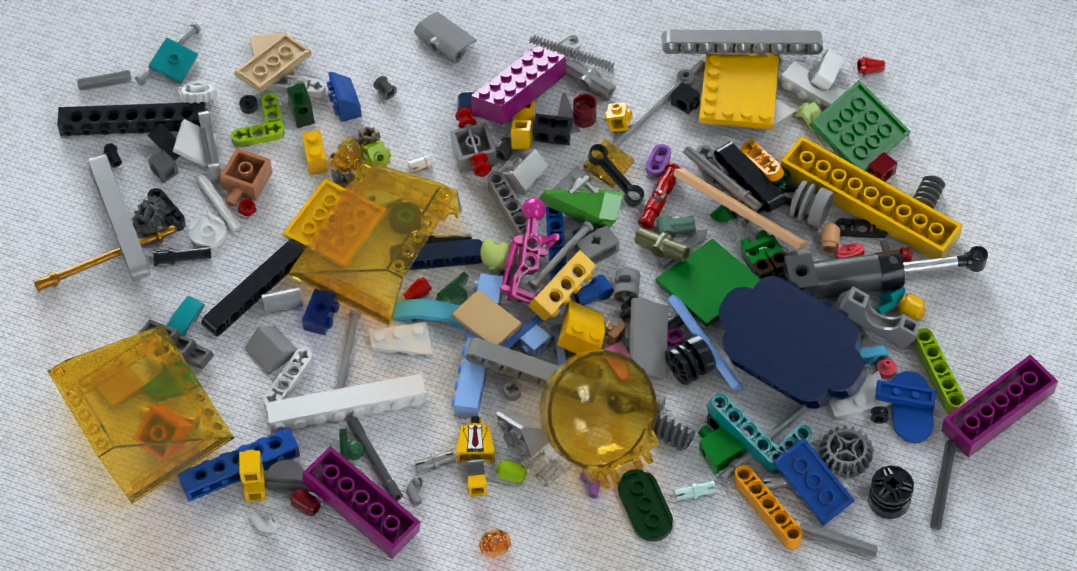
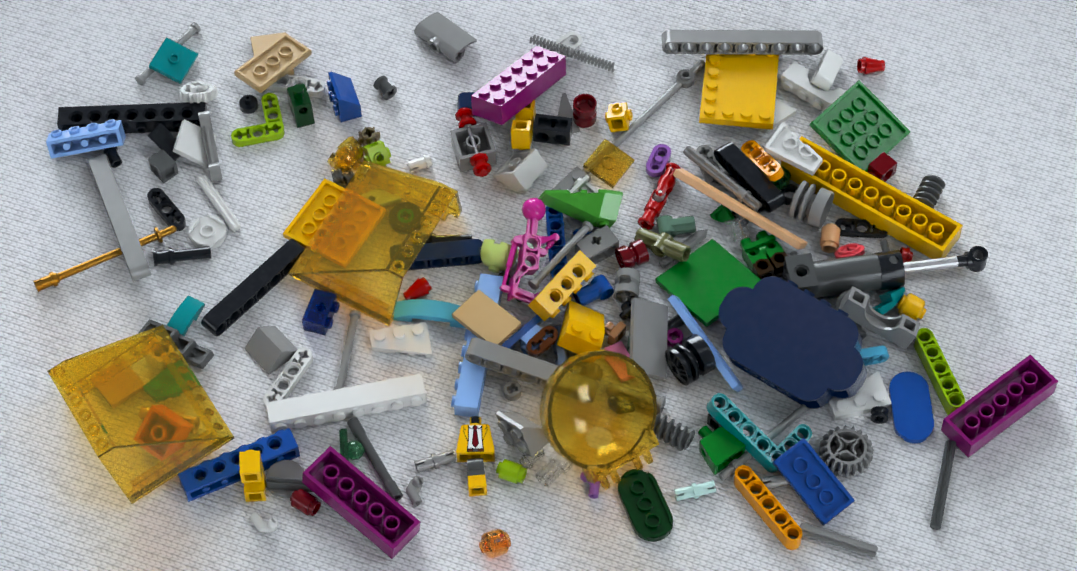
light grey axle [77,70,132,90] -> none
dark grey gear [132,195,167,236] -> none
nougat brick [220,148,272,208] -> none
red plate [238,199,257,217] -> none
light grey pin [261,287,303,314] -> none
yellow brick [302,130,328,175] -> none
clear green tile [435,272,469,305] -> none
light grey beam [488,171,533,249] -> none
dark grey bush [495,136,512,161] -> none
light grey piece [566,60,616,99] -> none
black piece [588,144,644,206] -> none
black brick [671,82,701,115] -> none
yellowish green bracket [795,101,823,130] -> none
black wheel [868,465,914,519] -> none
blue tile [875,380,936,410] -> none
coral tile [876,358,897,379] -> none
none -> light blue brick [46,119,126,159]
none -> reddish brown beam [526,326,558,358]
none -> dark red wheel [615,239,649,268]
none -> white wing [764,122,823,176]

